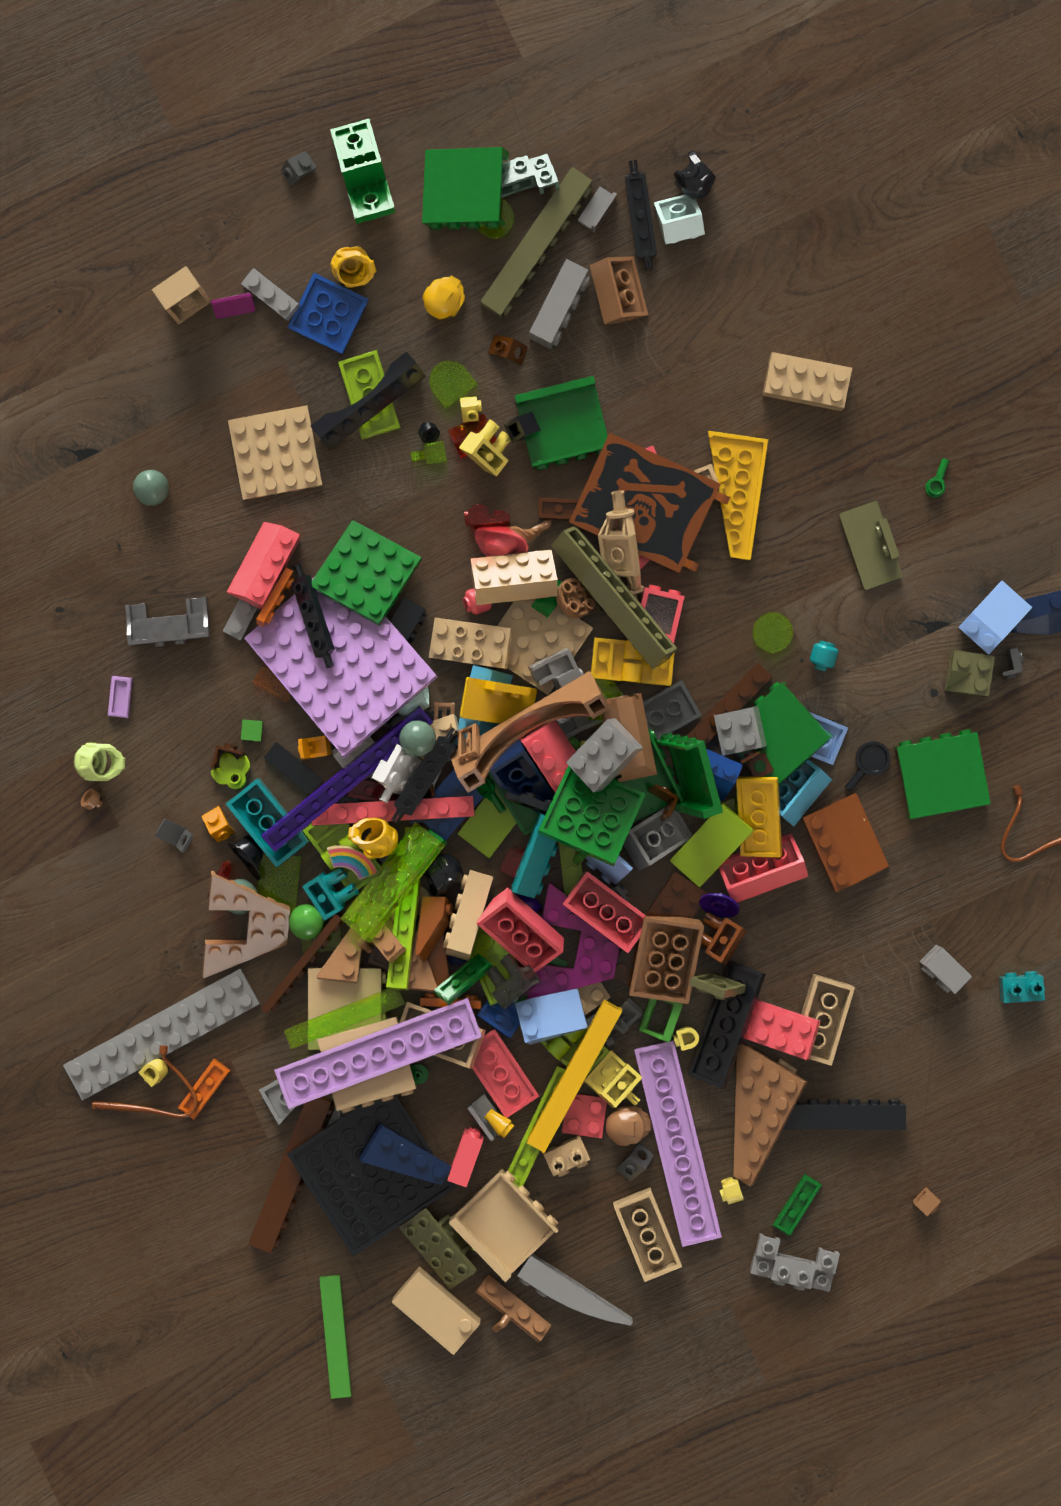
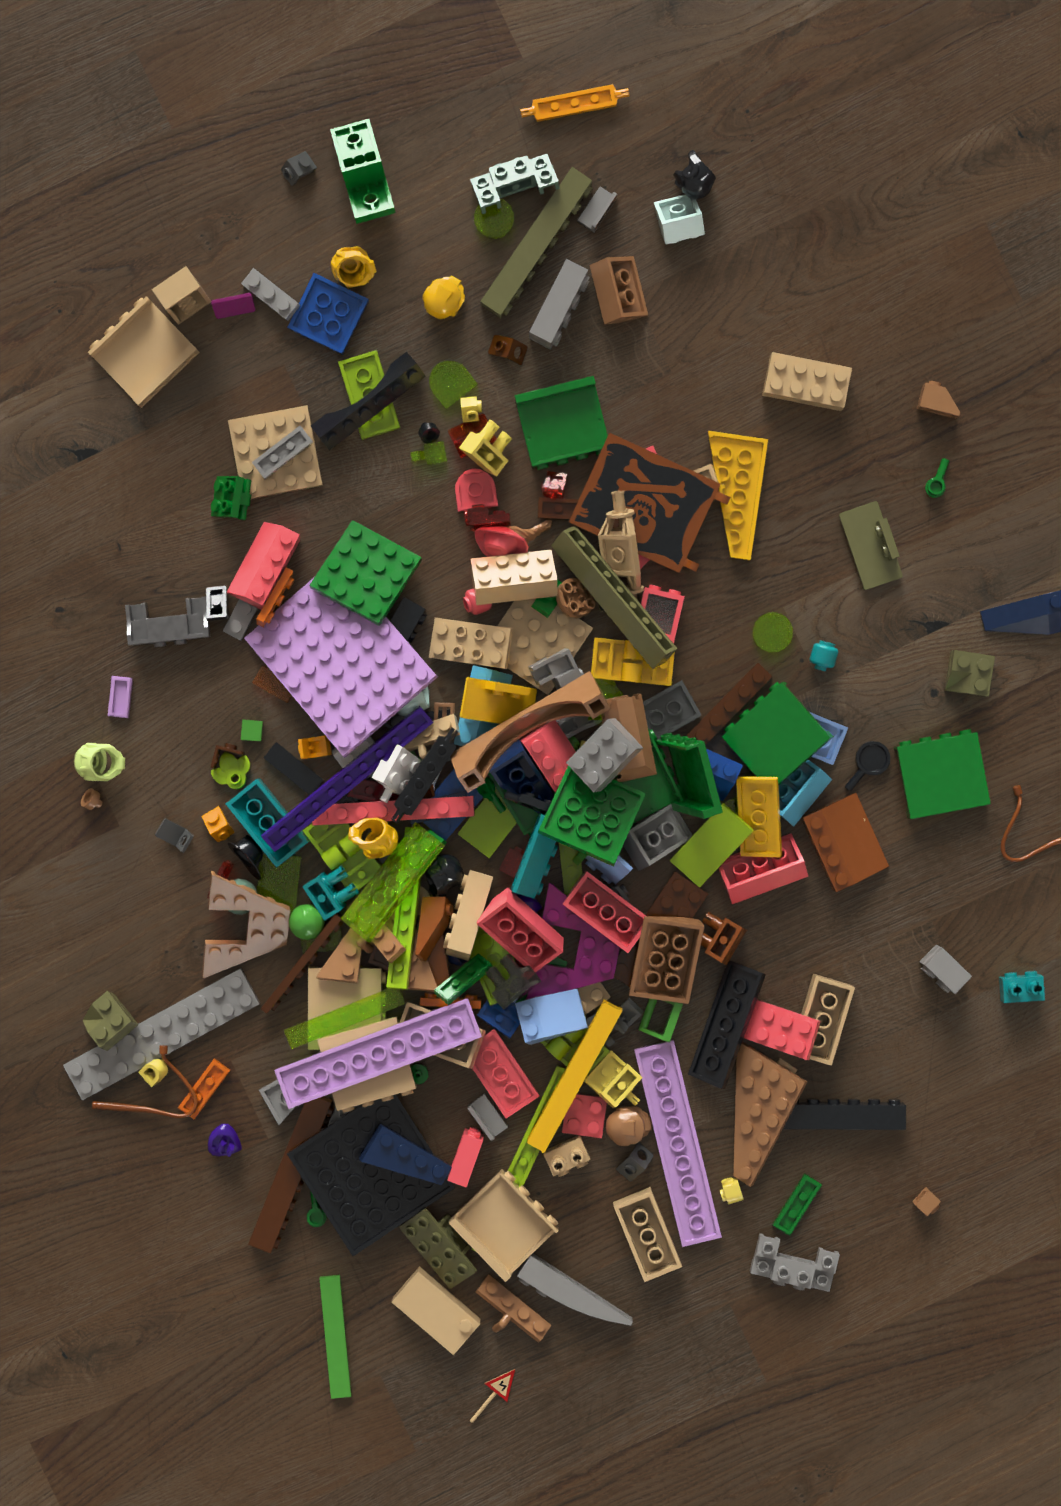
sand green piece [133,470,169,506] -> none
black plate [291,564,335,668] -> none
tile [327,845,378,880] -> none
sand green piece [399,720,436,757] -> none
green panel [422,147,509,230] -> none
medium nougat tile [458,723,480,764] -> none
yellow cone [484,1109,514,1138] -> none
black brick [504,412,541,443] -> none
black plate [625,160,657,271] -> none
reddish brown bracket [647,784,679,821] -> none
light yellow plate [673,1026,699,1051] -> none
olive plate [689,972,746,1000] -> none
dark purple dish [699,893,740,918] -> none
light grey brick [714,706,767,756] -> none
reddish brown bracket [740,749,774,777] -> none
light blue slope [959,581,1032,654] -> none
dark grey bracket [999,648,1024,679] -> none
none -> olive slope [83,991,139,1051]
none -> tan panel [88,296,200,408]
none -> slope [206,586,230,621]
none -> dark purple piece [208,1124,242,1157]
none -> green plate [211,476,252,520]
none -> light grey plate [252,425,313,479]
none -> green plate [307,1191,327,1227]
none -> coral tile [455,469,498,512]
none -> piece [470,1369,515,1423]
none -> light orange plate [520,84,629,122]
none -> clear red bracket [541,471,568,499]
none -> medium nougat slope [917,381,960,419]

